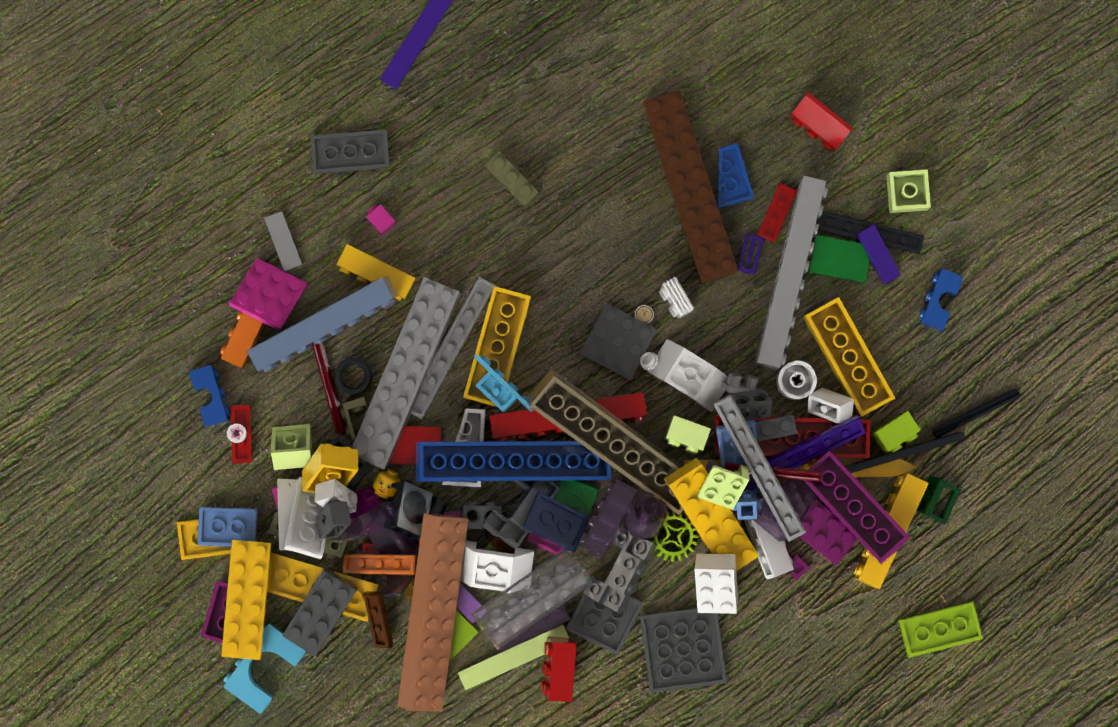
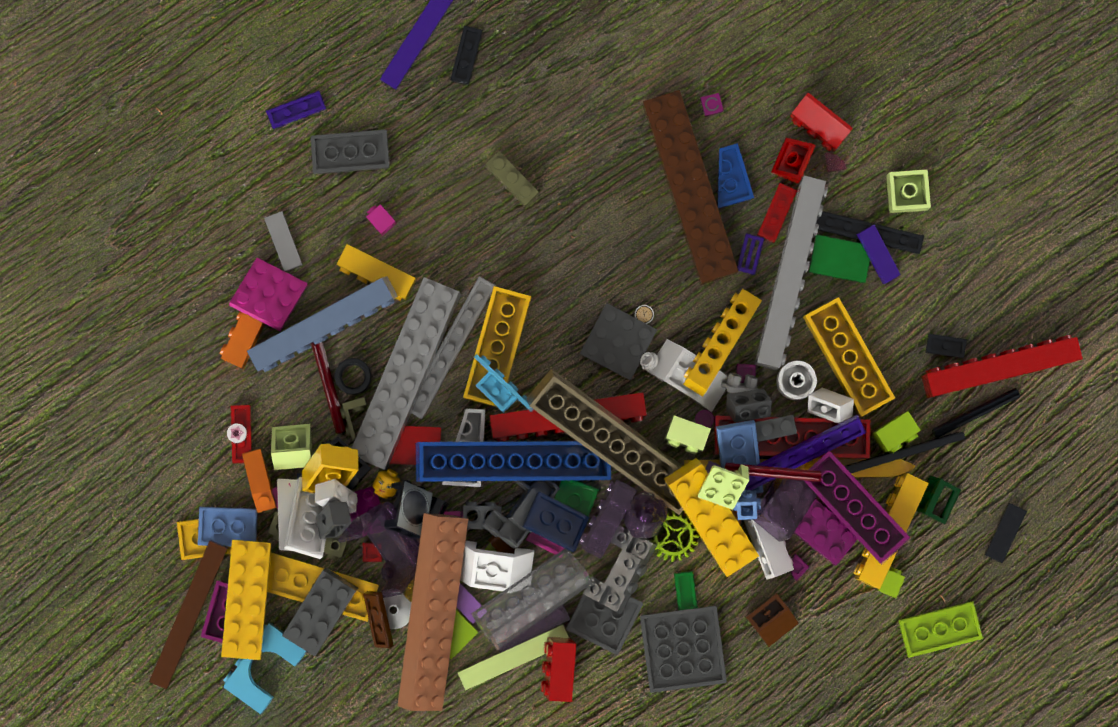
blue arch [189,365,231,428] -> none
orange tile [343,554,418,575] -> none
white brick [659,277,694,319] -> none
white brick [695,554,738,614] -> none
light grey tile [713,394,806,542] -> none
blue arch [918,268,964,332] -> none
none -> reddish brown tile [149,540,228,690]
none -> orange slope [242,448,277,513]
none -> dark purple tile [266,91,326,129]
none -> white dish [383,591,412,629]
none -> black tile [450,25,483,86]
none -> green tile [674,571,698,610]
none -> yellow brick [683,288,762,397]
none -> magenta tile [695,410,714,428]
none -> magenta tile [700,93,724,117]
none -> magenta tile [736,364,756,383]
none -> reddish brown slope [745,593,799,647]
none -> red slope [771,138,816,184]
none -> clear pink tile [825,153,847,172]
none -> lime brick [876,567,905,598]
none -> red brick [921,335,1083,398]
none -> black plate [925,334,967,359]
none -> black tile [984,503,1027,563]

